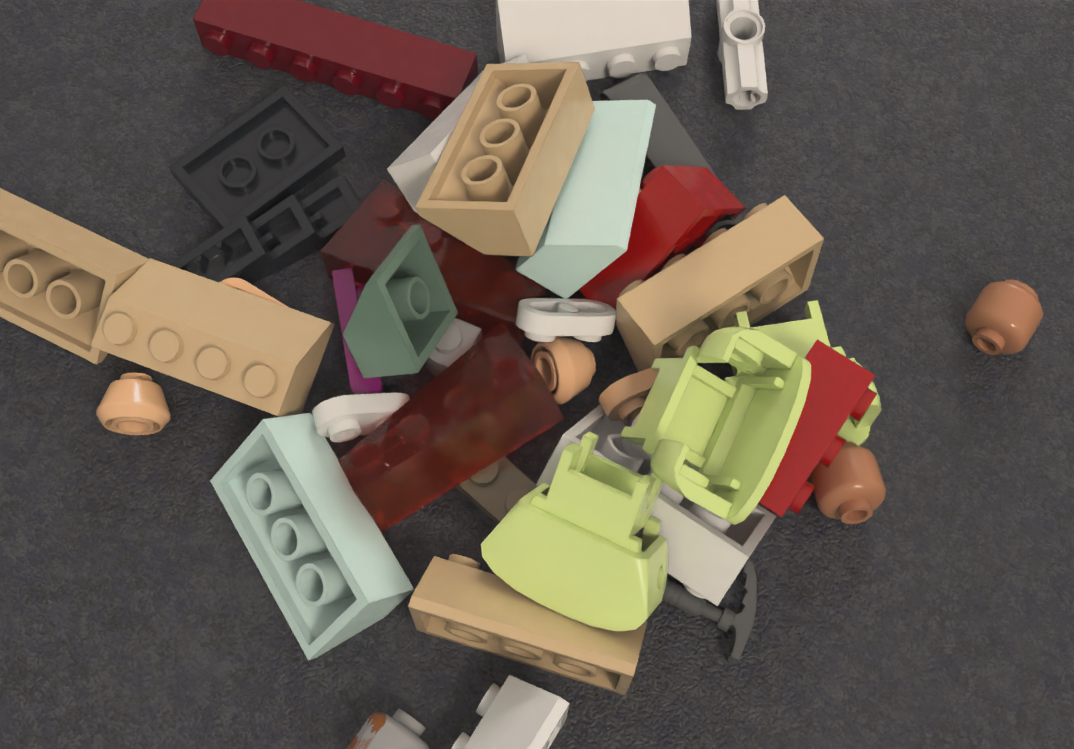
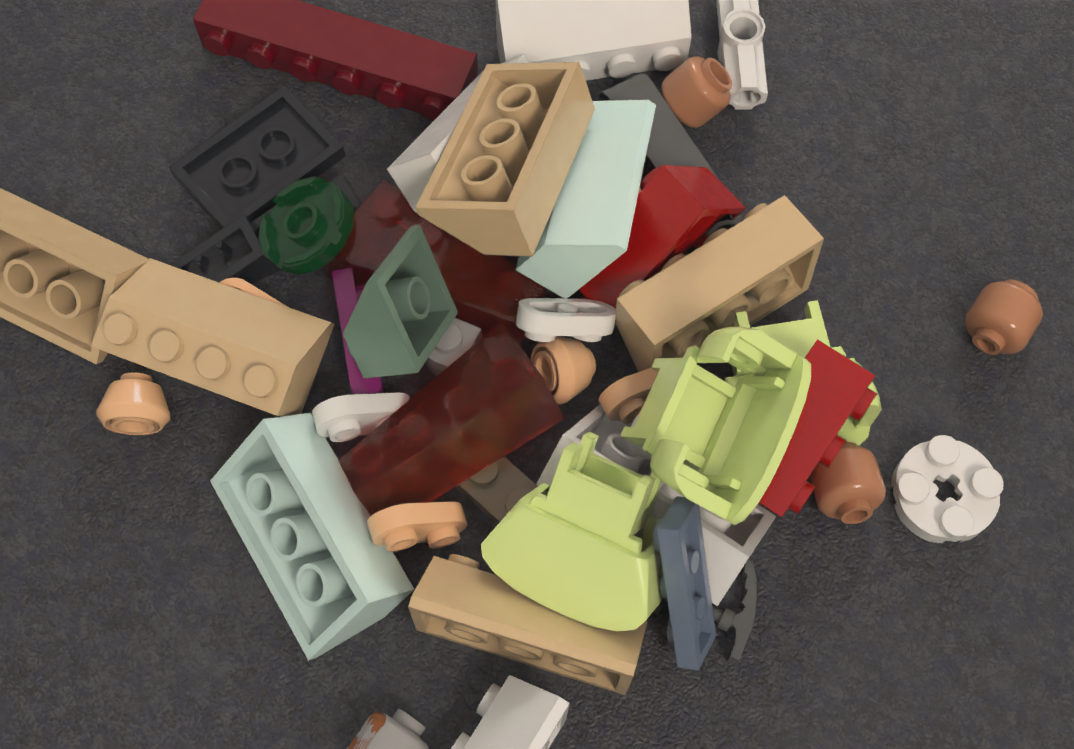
none -> dark green tile [259,177,354,275]
none -> light nougat plate [367,502,468,552]
none -> sand blue plate [653,496,716,671]
none -> nougat head [661,56,732,128]
none -> white plate [891,435,1003,544]

